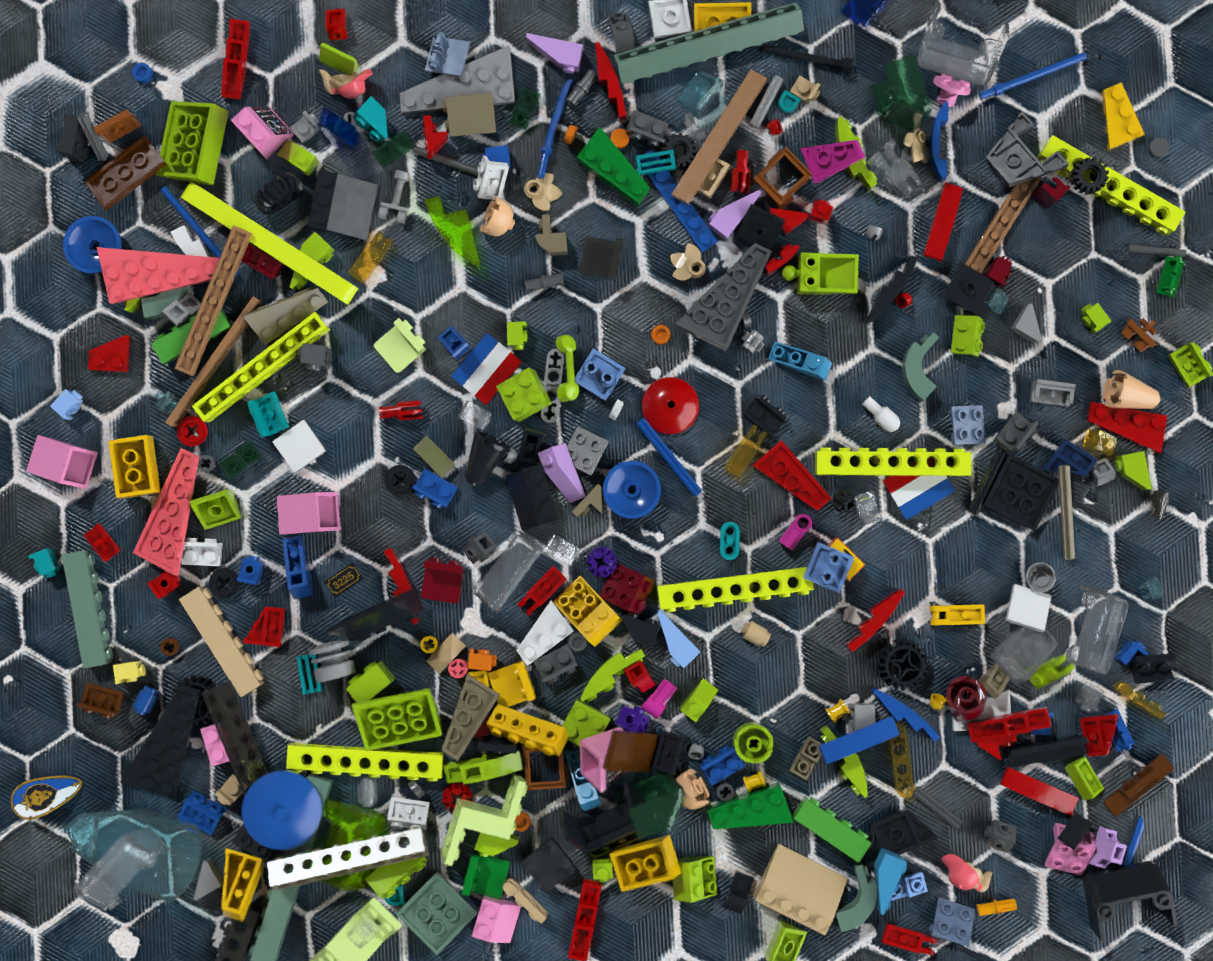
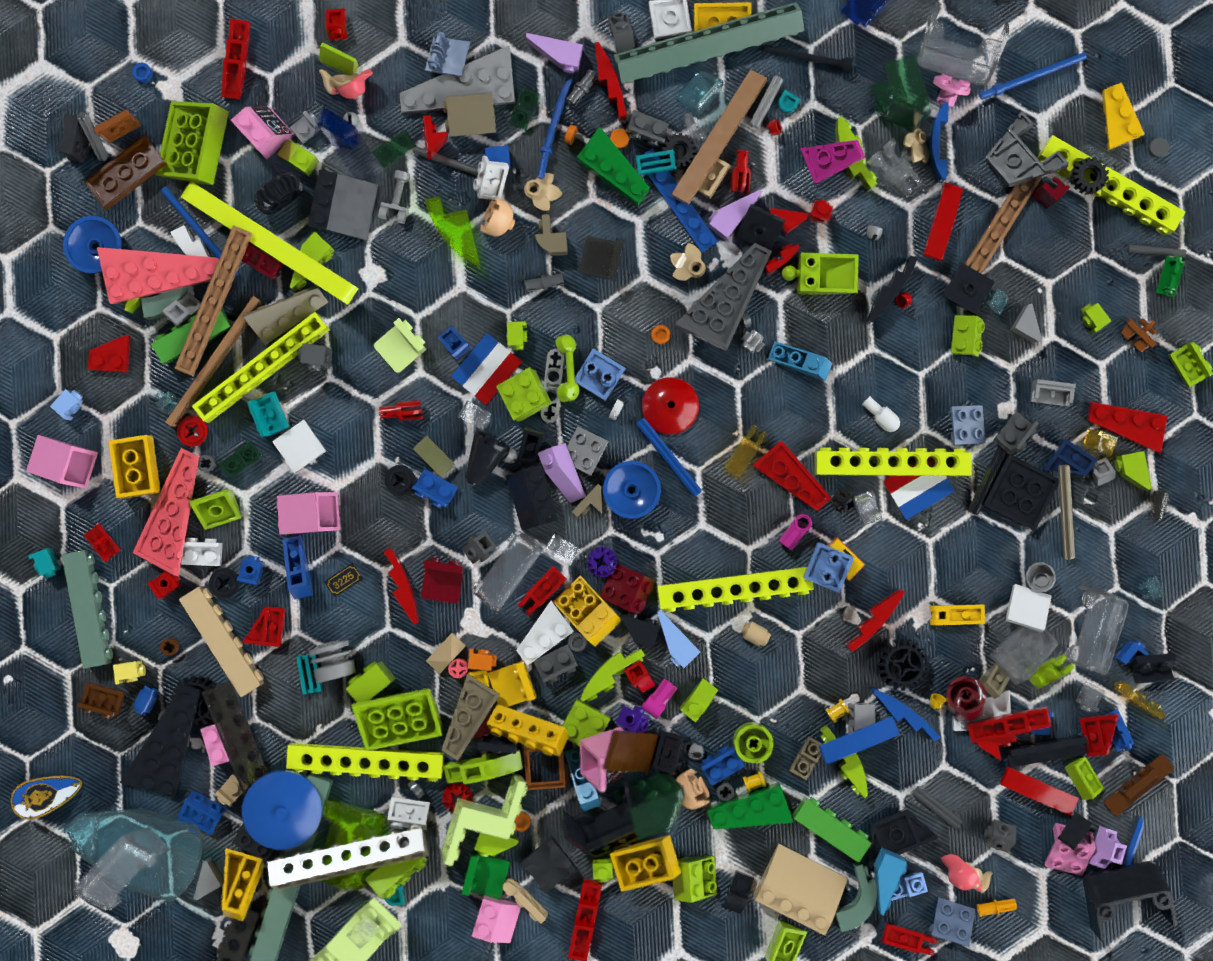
black slope [326,588,424,641] -> none
clear yellow hinge [348,231,393,284] -> none
teal slope [352,96,388,144] -> none
clear brick [358,778,378,807] -> none
sand green plate [396,871,478,955] -> none
yellow bush [420,635,438,653] -> none
teal plate [719,522,740,560] -> none
black bracket [742,395,788,437] -> none
dark orange piece [751,147,812,210] -> none
tan bracket [790,76,821,105] -> none
clear yellow beam [888,722,914,798] -> none
sand green arch [902,332,939,402] -> none
dark red brick [986,256,1012,288] -> none
light nougat cone [1102,370,1160,409] -> none

